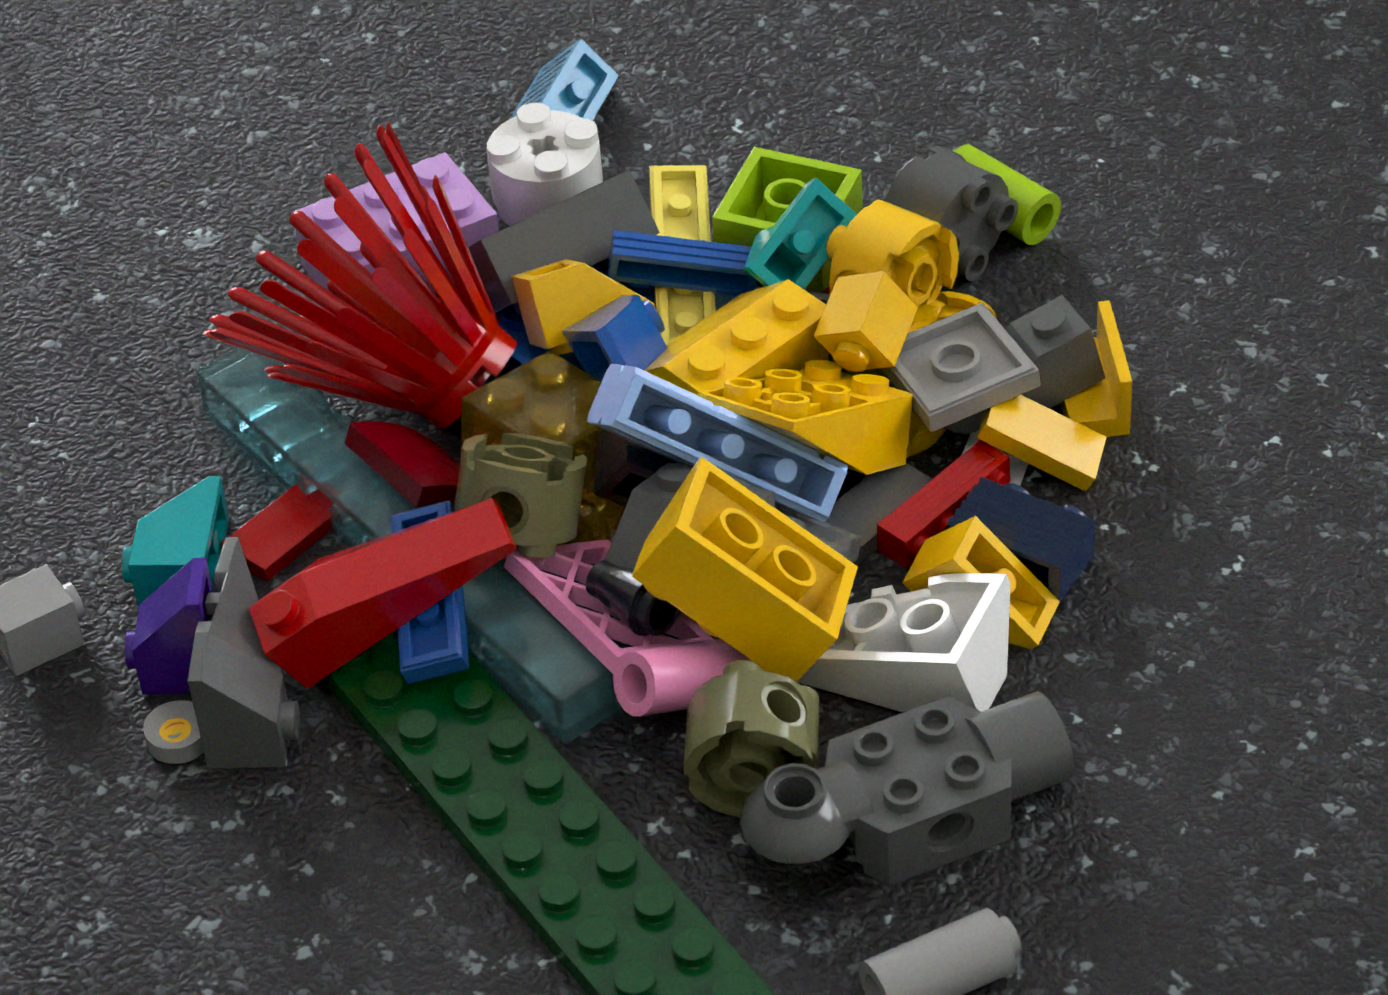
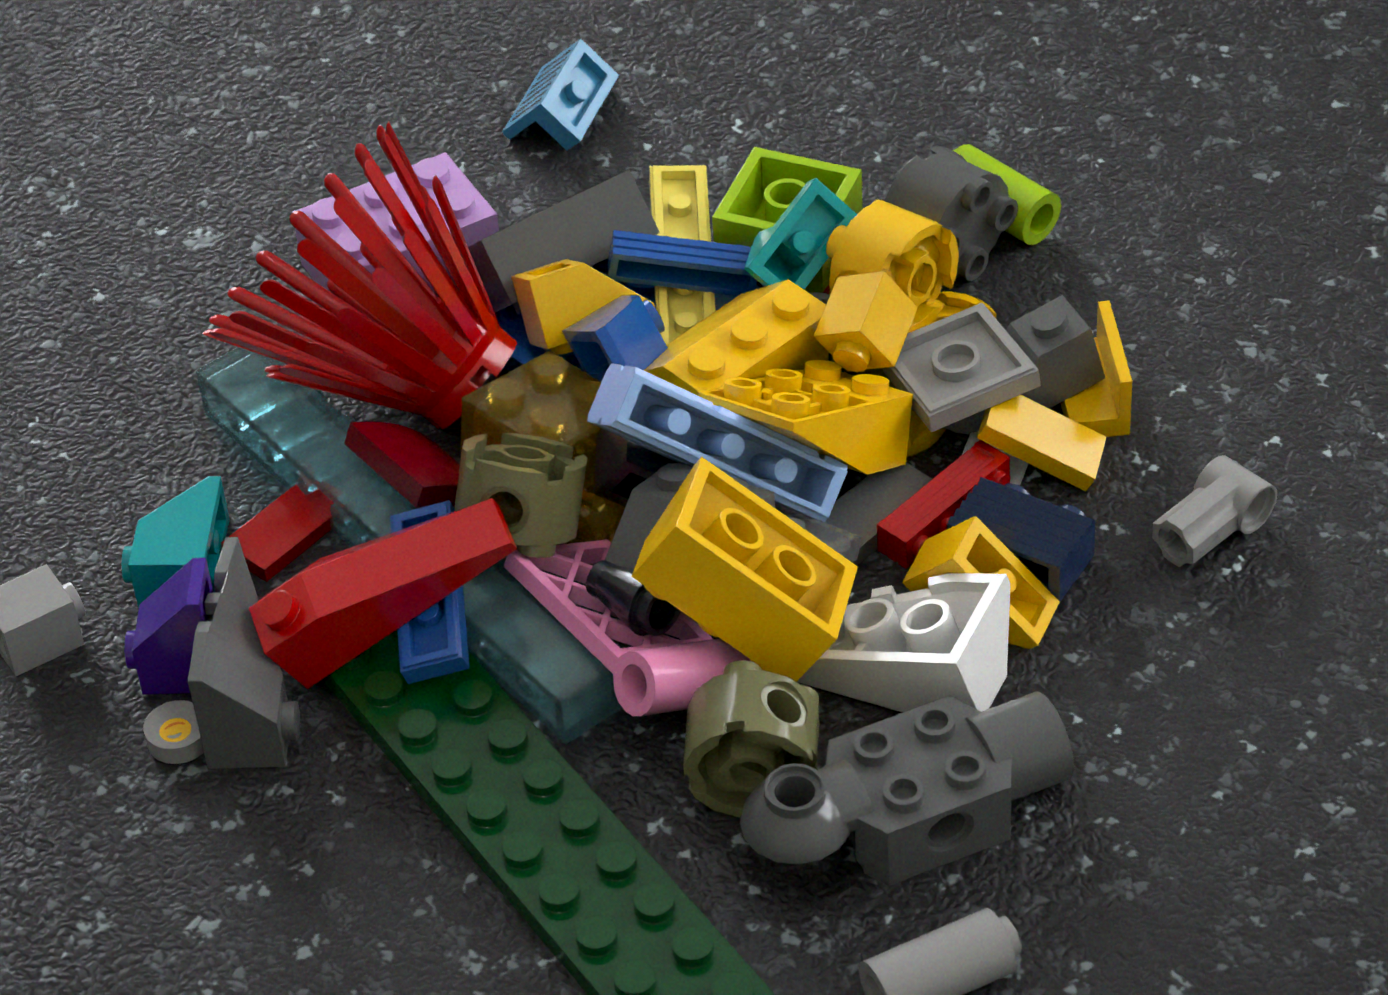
white brick [487,103,603,226] -> none
none -> light grey piece [1152,455,1277,567]

